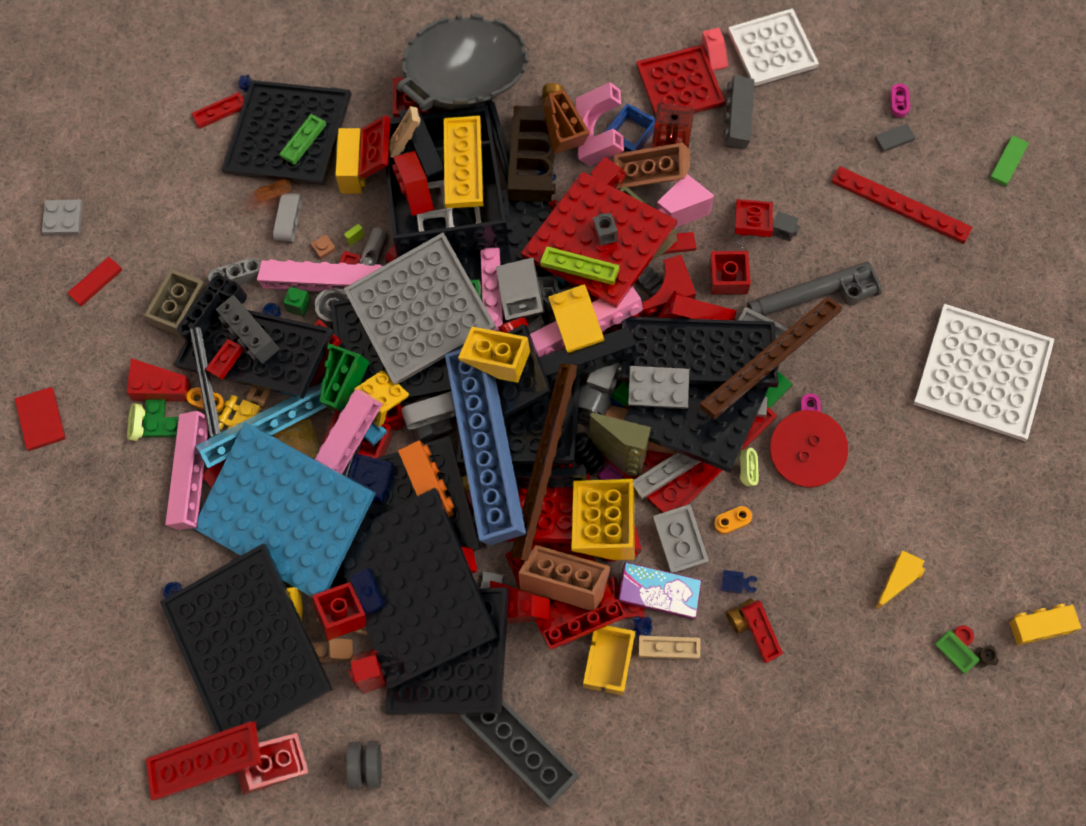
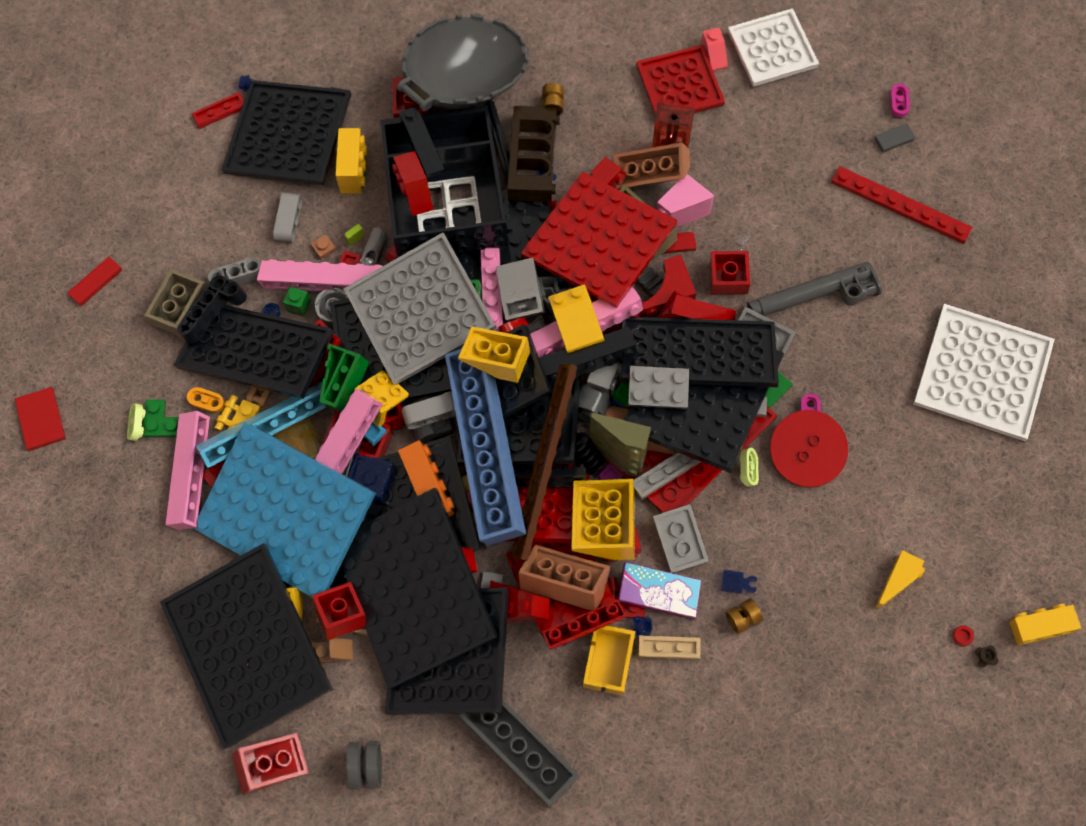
light grey plate [42,199,83,235] -> none
red wedge [127,358,191,402] -> none
red plate [146,722,262,801] -> none
clear blue plate [163,582,182,598] -> none
axle [190,327,221,437] -> none
red plate [205,339,245,380] -> none
dark grey brick [216,295,280,364] -> none
clear orange plate [254,179,293,202] -> none
bright green tile [279,114,327,165] -> none
red wedge [349,649,387,693] -> none
clear blue plate [350,568,385,615] -> none
red plate [358,115,390,179] -> none
tan plate [389,106,420,158] -> none
yellow plate [444,116,483,209] -> none
lime plate [540,247,620,285] -> none
dark orange wedge [543,89,590,154] -> none
bright pink arch [575,82,624,166] -> none
dark grey brick [593,212,618,246] -> none
blue window [605,103,657,153] -> none
reddish brown plate [699,296,842,420] -> none
light orange plate [714,506,752,534] -> none
dark grey brick [723,75,755,149] -> none
red plate [735,199,773,237] -> none
red tile [741,600,783,663] -> none
dark grey brick [772,211,800,241] -> none
bright green tile [935,630,980,674] -> none
bright green tile [990,135,1029,187] -> none

